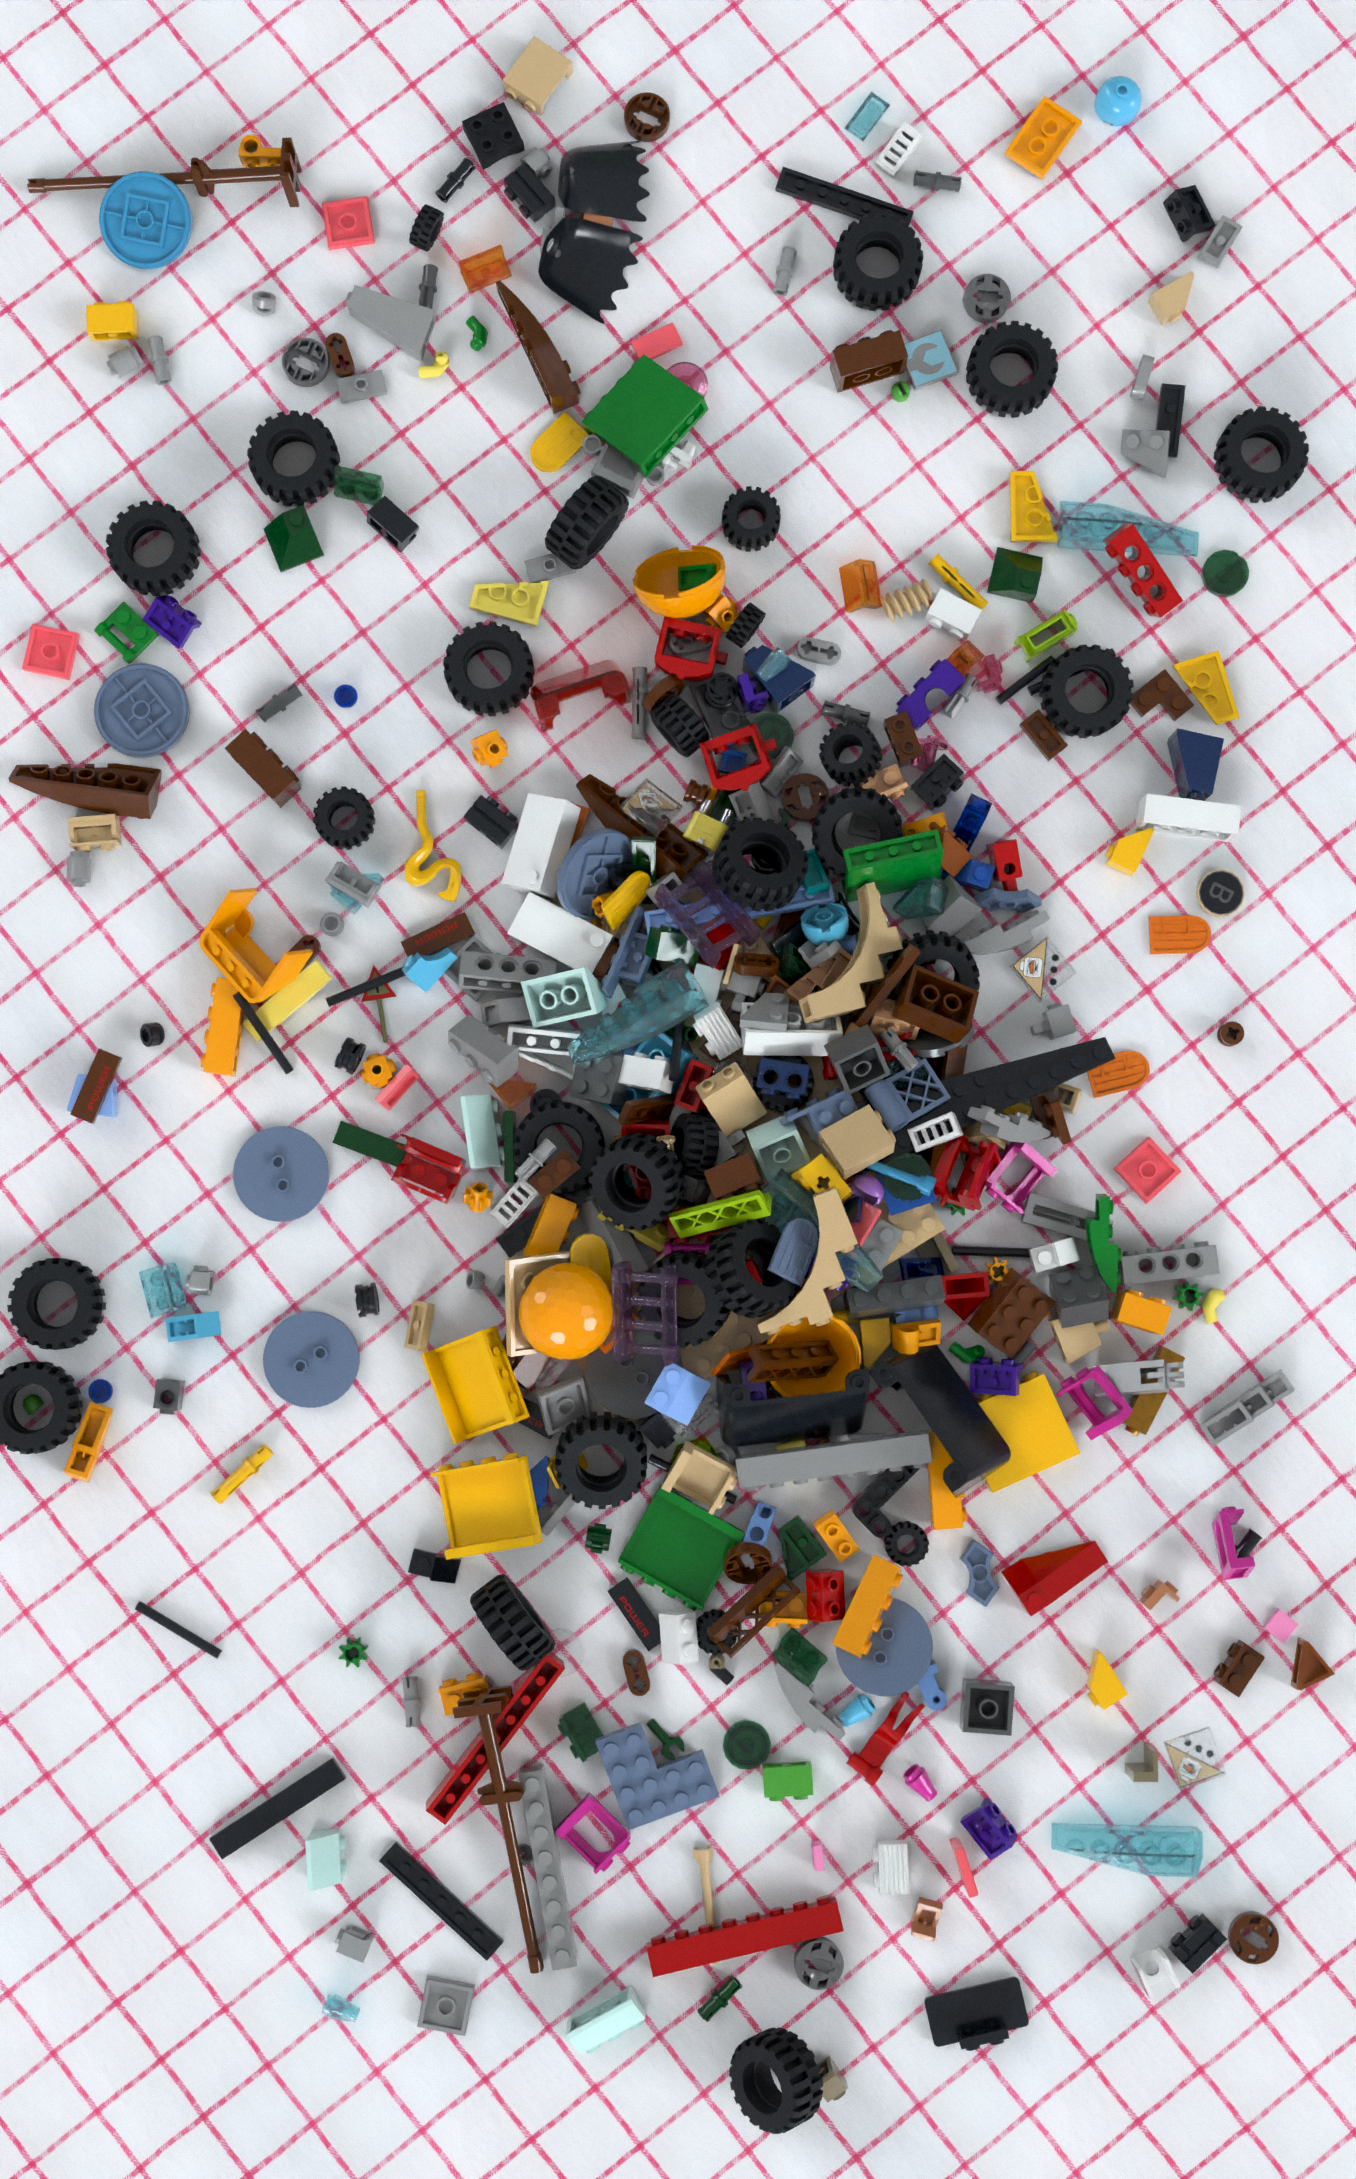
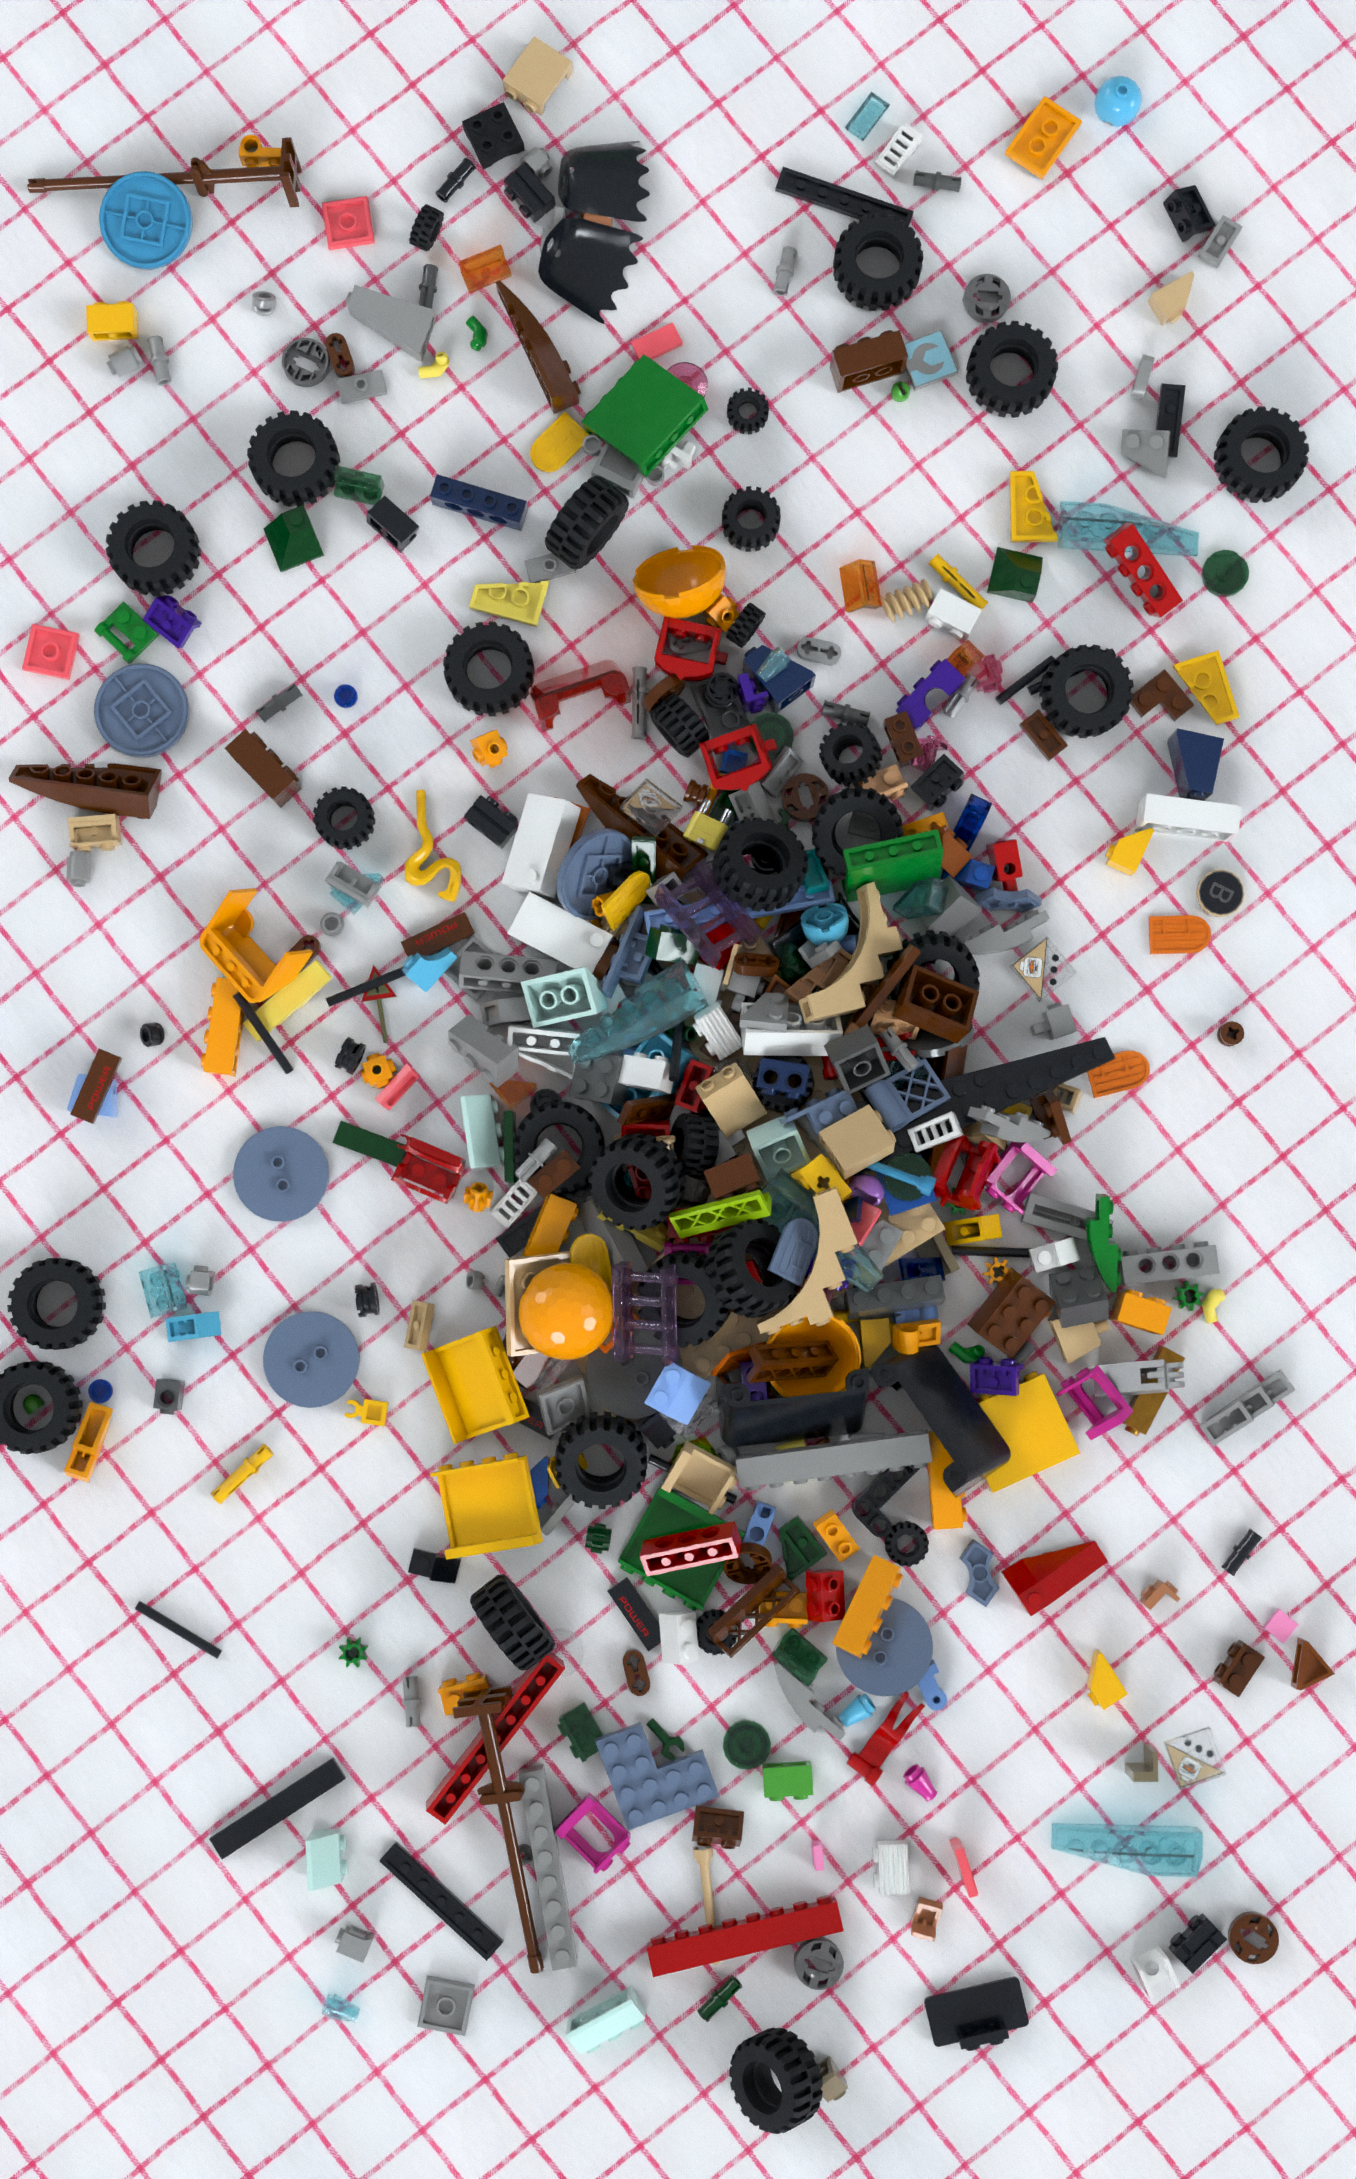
reddish brown piece [624,92,670,142] -> none
green tile [678,564,717,591] -> none
arm [709,1653,734,1686] -> none
red slope [941,1272,990,1321] -> none
dark grey brick [959,1678,1015,1736] -> none
dark purple bracket [960,1797,1017,1861] -> none
lime window [1014,609,1077,663] -> none
coral tile [1113,1137,1182,1204] -> none
dark pink panel [1212,1506,1255,1580] -> none
none -> yellow plate [345,1398,389,1426]
none -> dark blue brick [430,474,528,531]
none -> red brick [639,1521,742,1576]
none -> reddish brown bracket [692,1806,744,1849]
none -> black tyre [727,387,769,435]
none -> yellow slope [944,1214,1002,1246]

